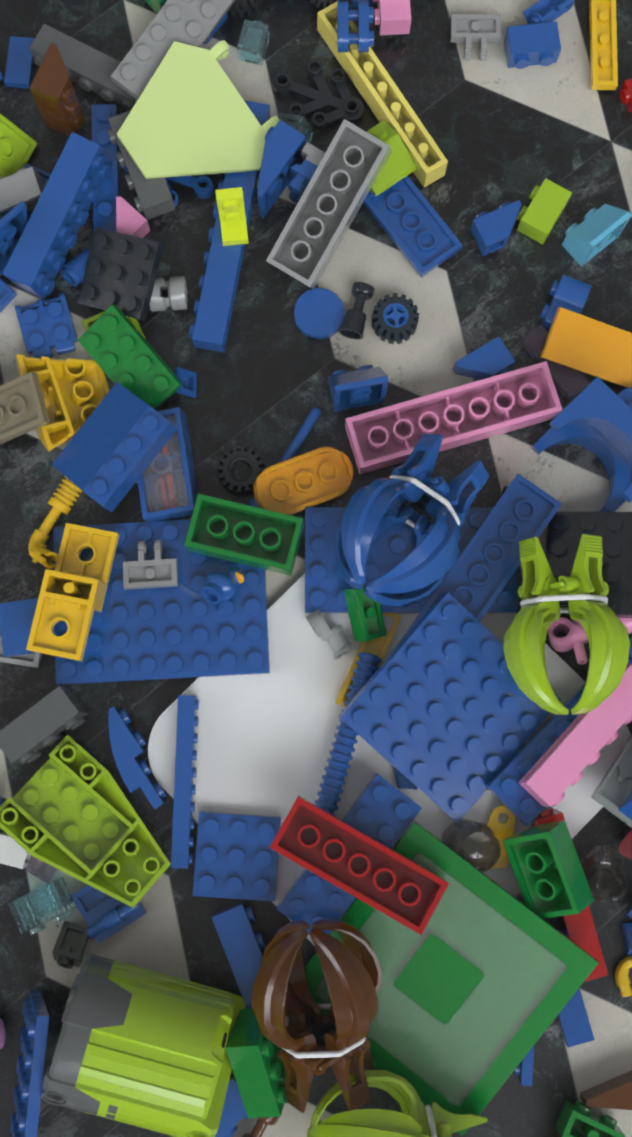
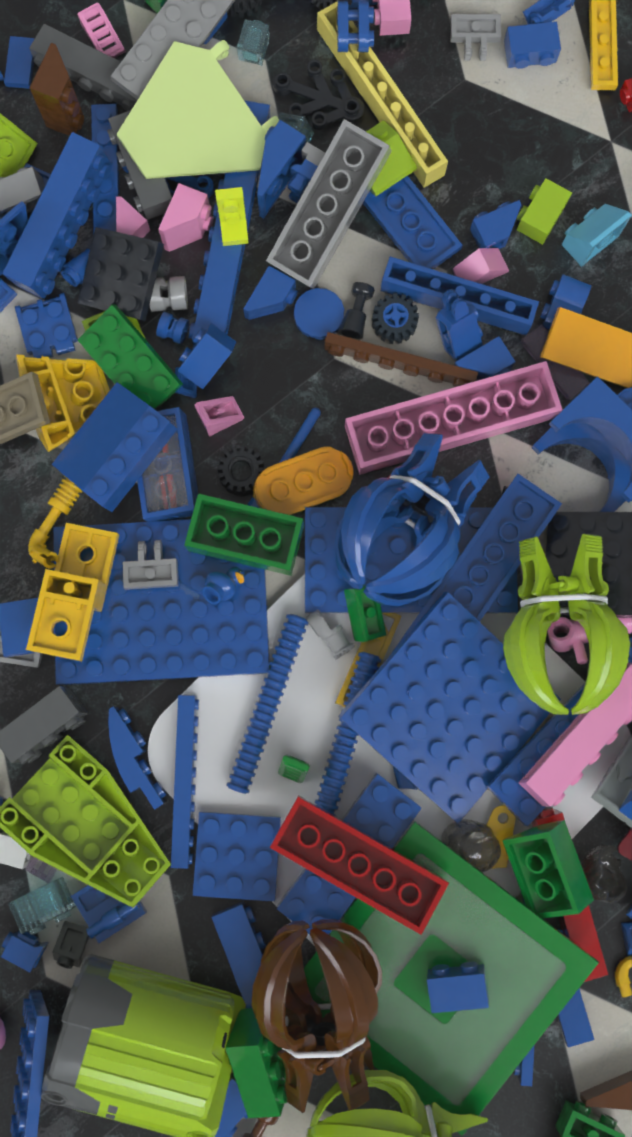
blue slope [328,365,389,412] -> none
none -> blue window [1,930,49,972]
none -> bright pink slope [78,3,125,58]
none -> blue wheel [156,312,190,344]
none -> bright pink slope [158,183,214,252]
none -> blue brick [177,323,236,389]
none -> bright pink slope [194,396,244,437]
none -> blue piece [226,614,309,794]
none -> blue slope [243,266,298,320]
none -> green slope [278,754,310,783]
none -> reddish brown plate [325,332,478,387]
none -> blue brick [380,256,539,336]
none -> blue brick [427,962,489,1013]
none -> blue hinge [435,289,483,362]
none -> bright pink slope [452,248,509,284]

